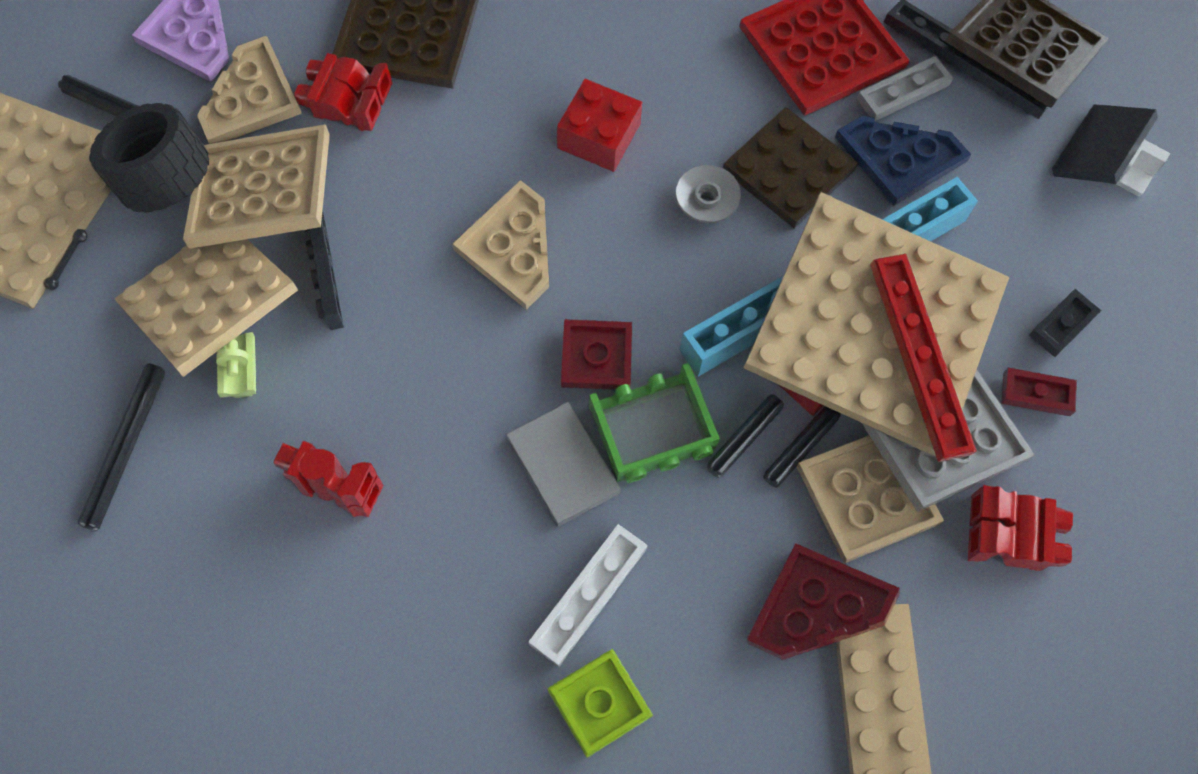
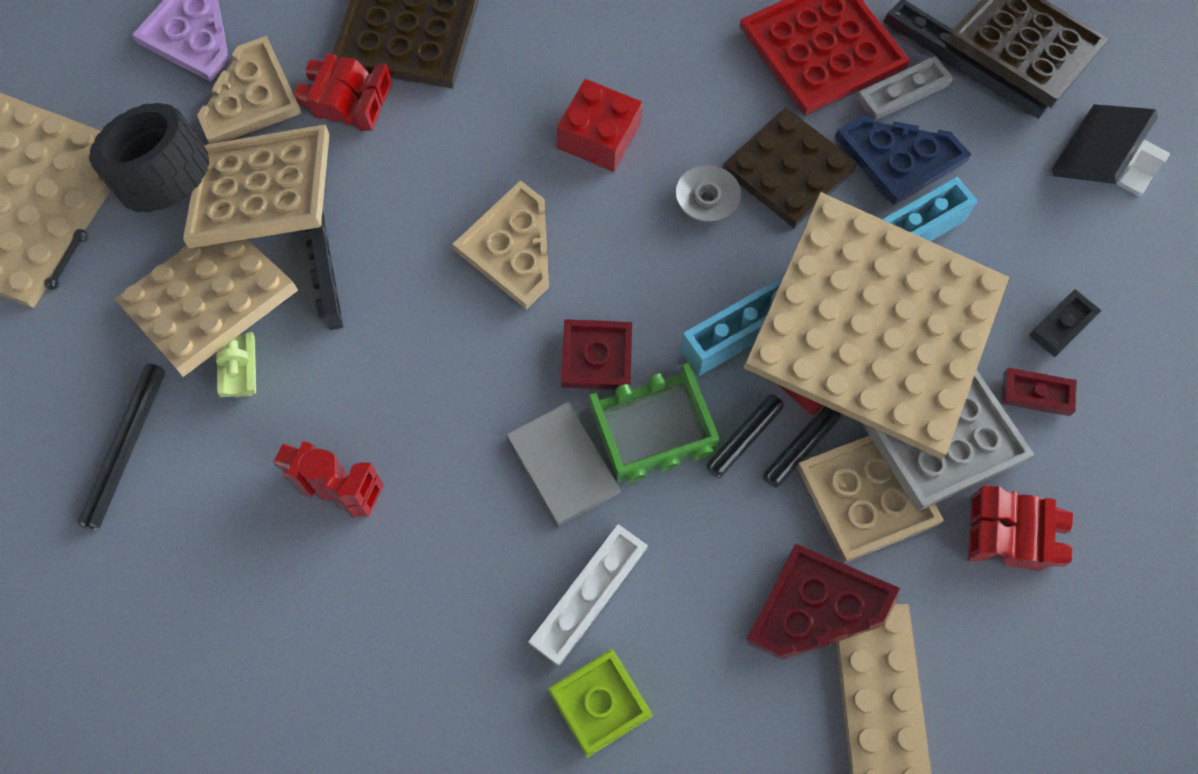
black axle [58,75,139,116] -> none
red tile [870,253,977,462] -> none

